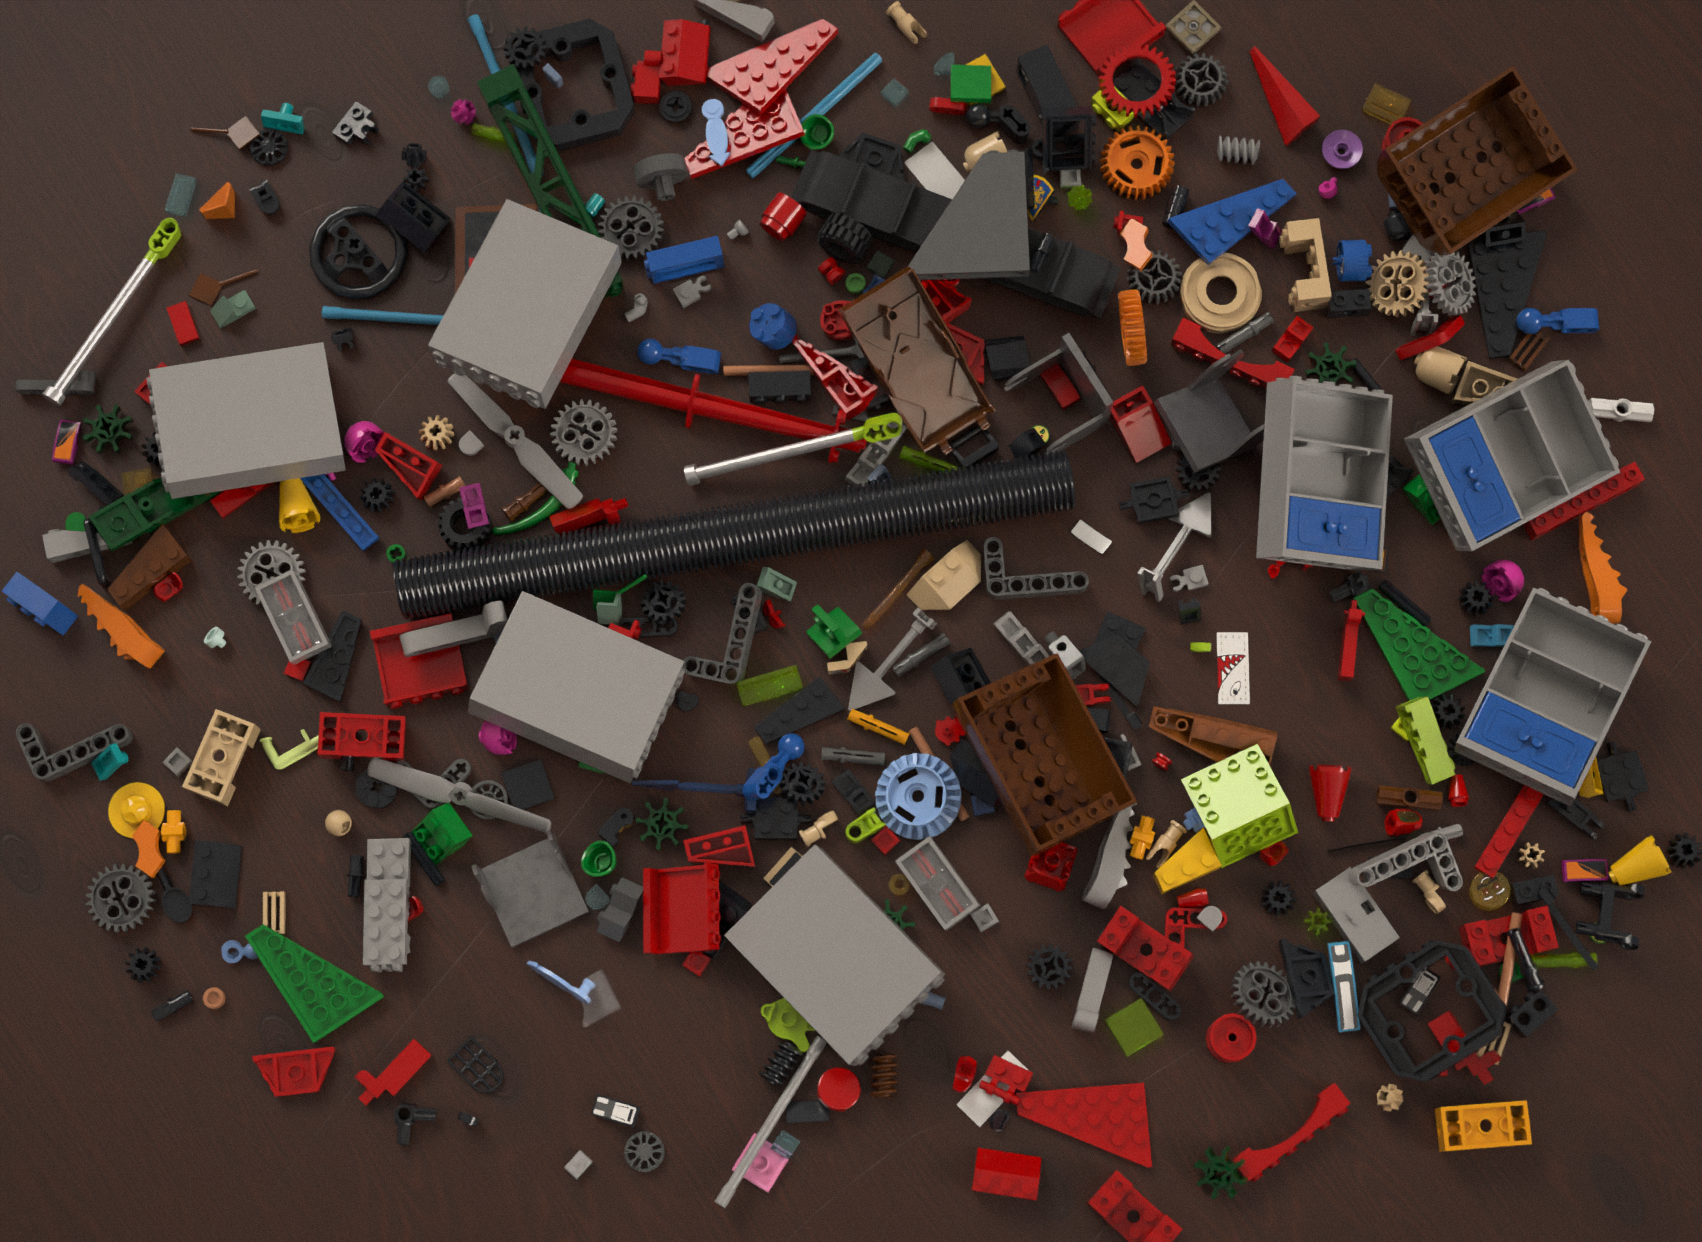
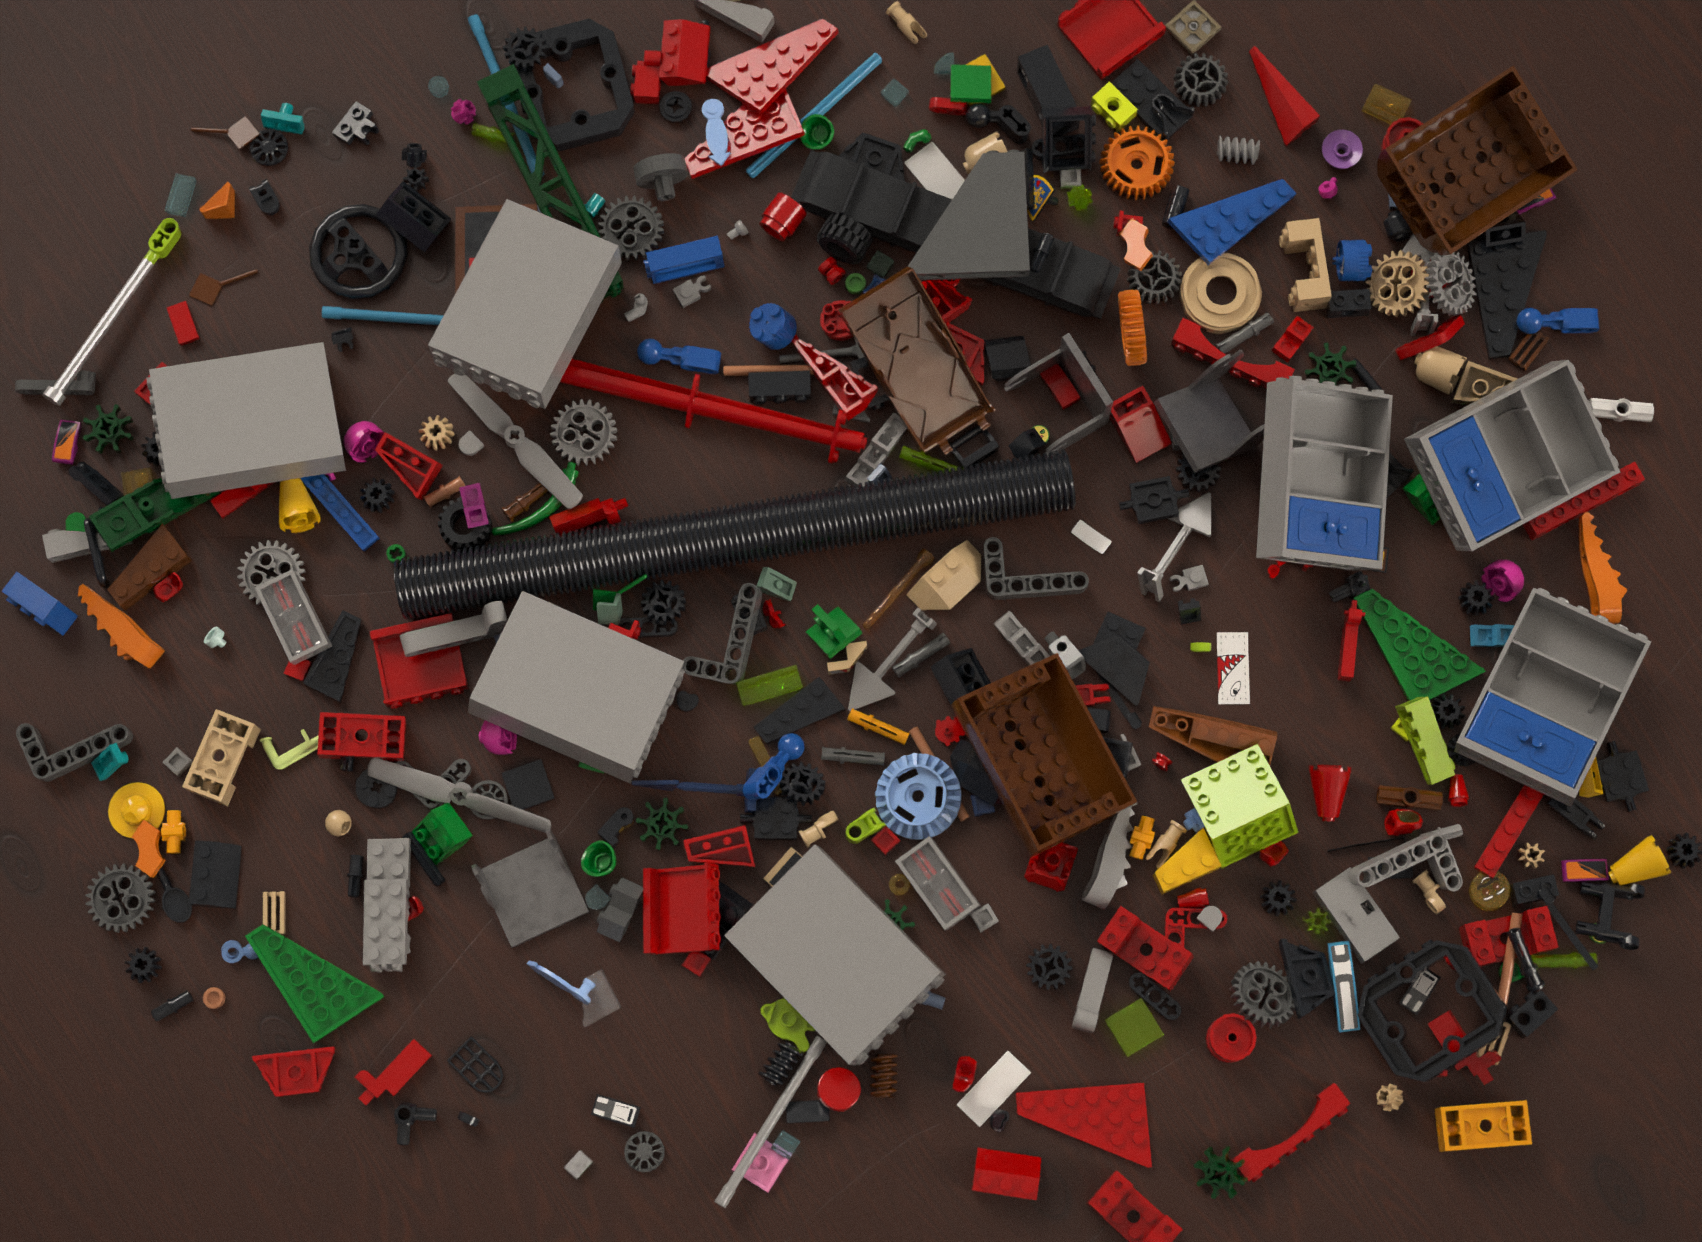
sand green slope [210,290,256,329] -> none
flat silver piece [684,413,902,486] -> none
green piece [776,156,806,169] -> none
black slope [831,768,875,815] -> none
red plate [979,1055,1033,1106] -> none
red piece [1099,43,1176,118] -> none
magenta slope [1248,208,1282,249] -> none
black axle [1379,579,1431,626] -> none

